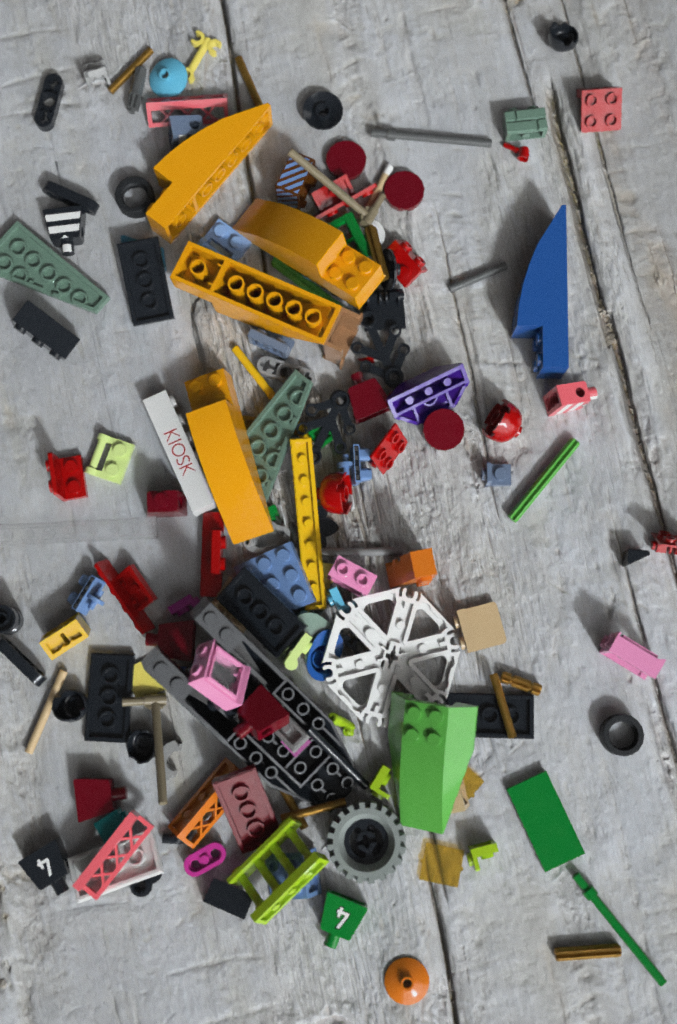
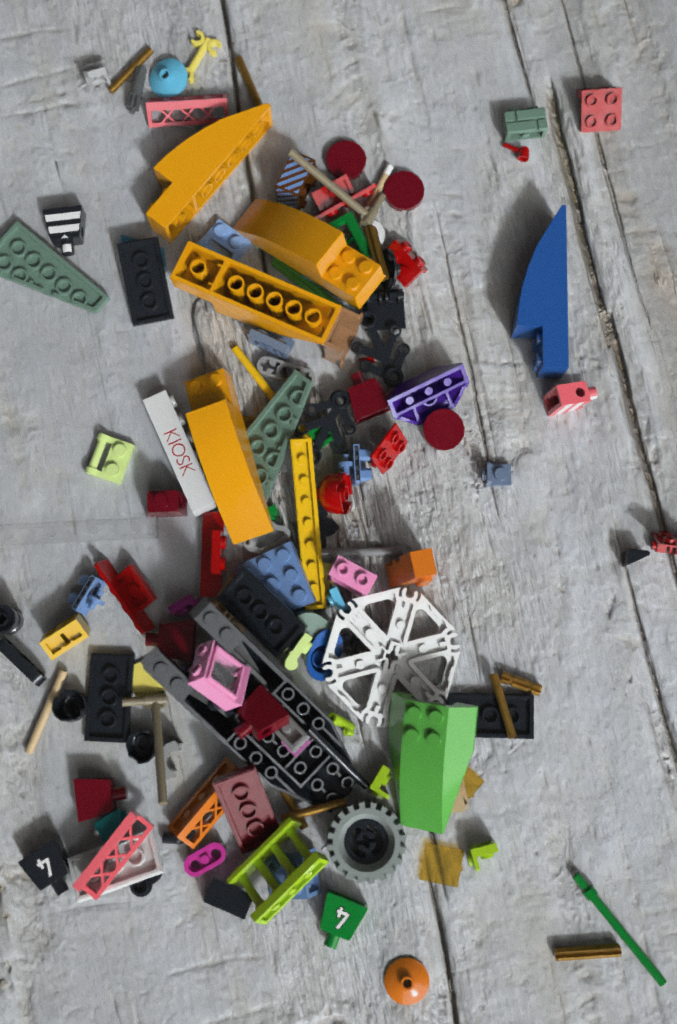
black wedge [12,300,80,361] -> none
black beam [34,73,65,132] -> none
black beam [42,180,100,216] -> none
red bracket [45,452,88,502] -> none
black tyre [115,176,156,219] -> none
sand blue torso [168,115,211,151] -> none
black dish [303,91,343,130] -> none
dark grey bar [371,128,492,148] -> none
dark grey bar [448,262,508,293] -> none
tan bracket [452,602,507,654] -> none
red cylinder [482,399,522,443] -> none
green tile [506,770,585,872] -> none
bright green axle [508,438,580,522] -> none
black hair [548,21,579,52] -> none
bright pink window [599,632,666,680] -> none
black tyre [599,714,644,756] -> none

